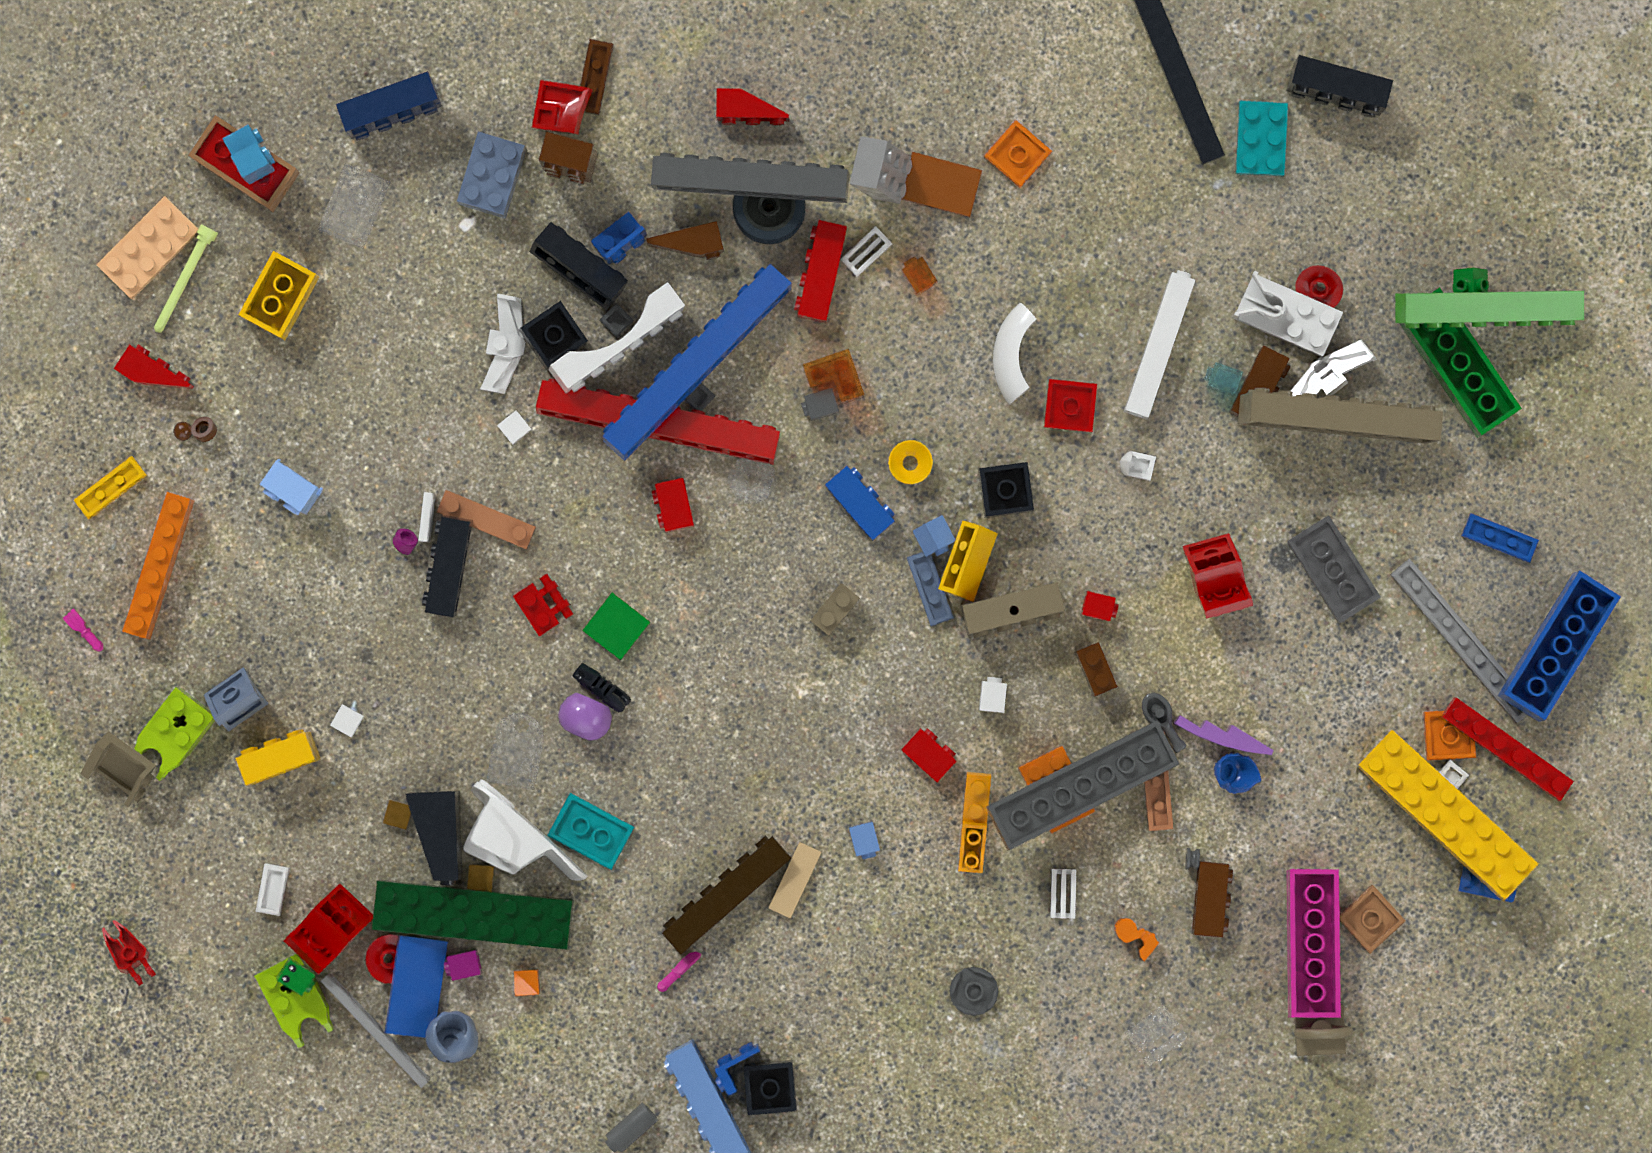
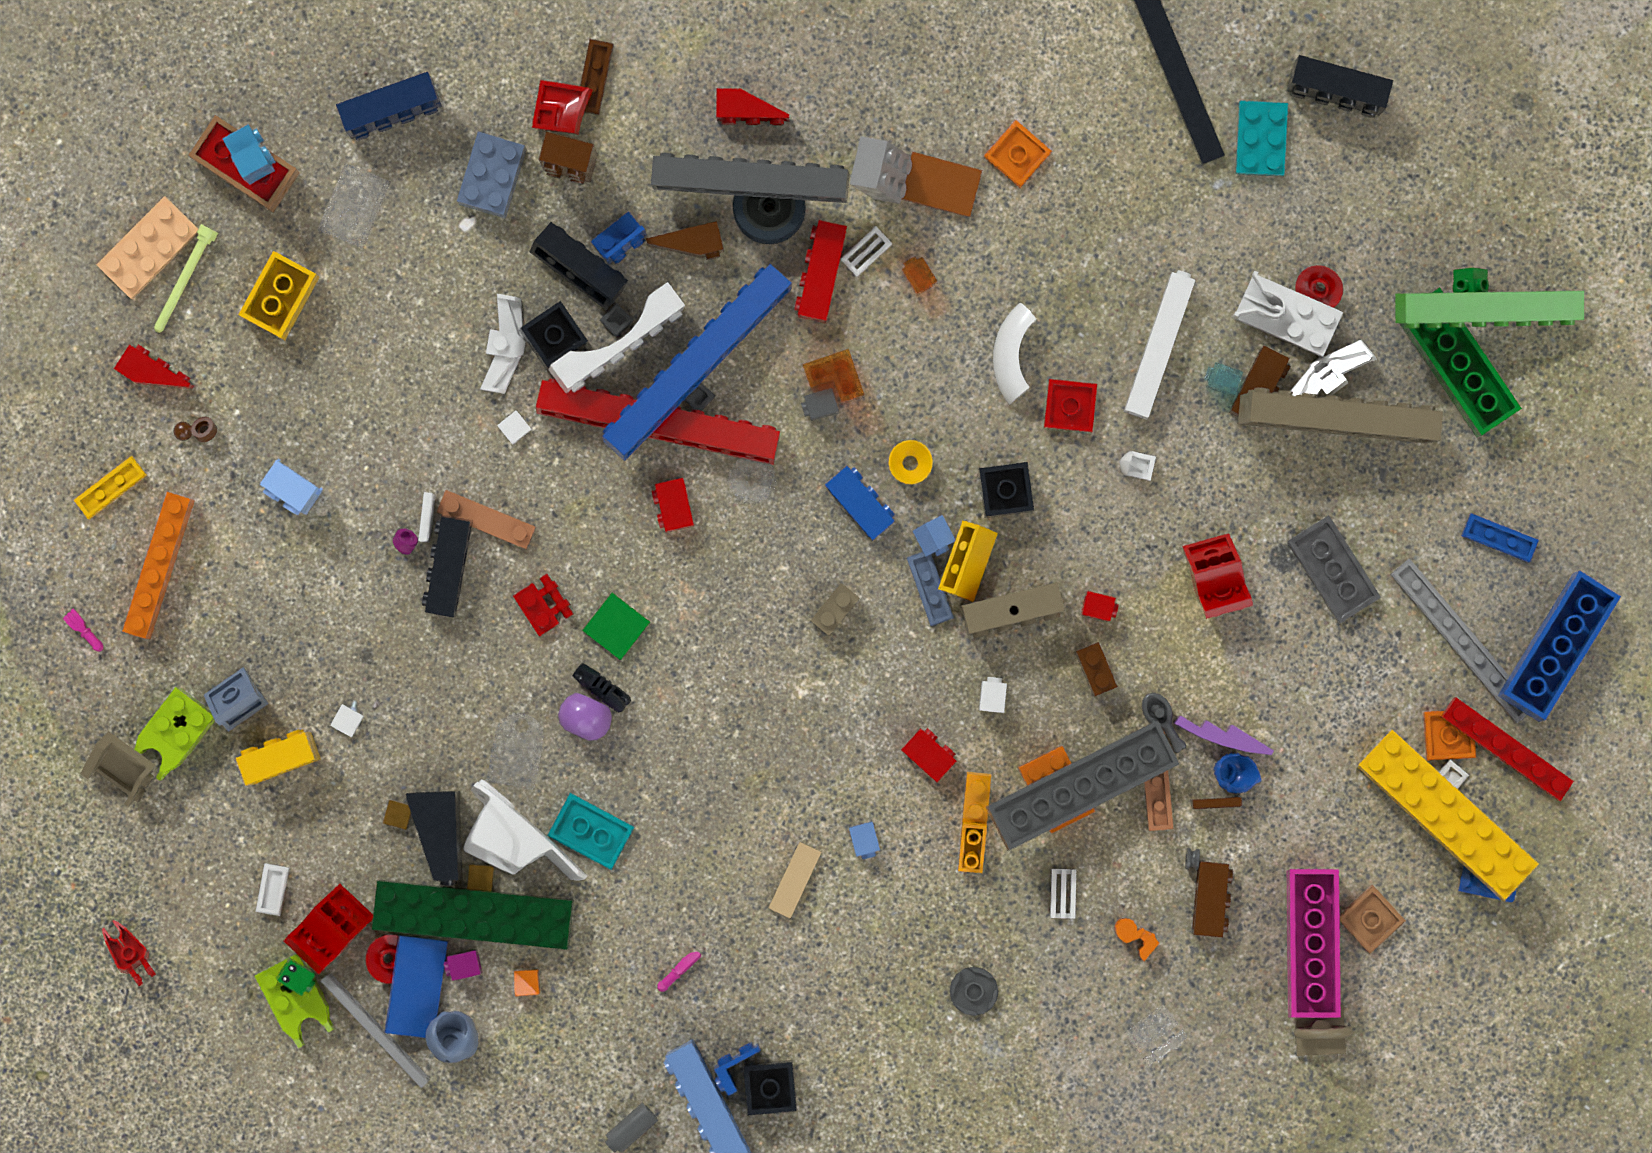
dark brown brick [662,835,792,955] -> none
none -> reddish brown tile [1190,797,1242,809]

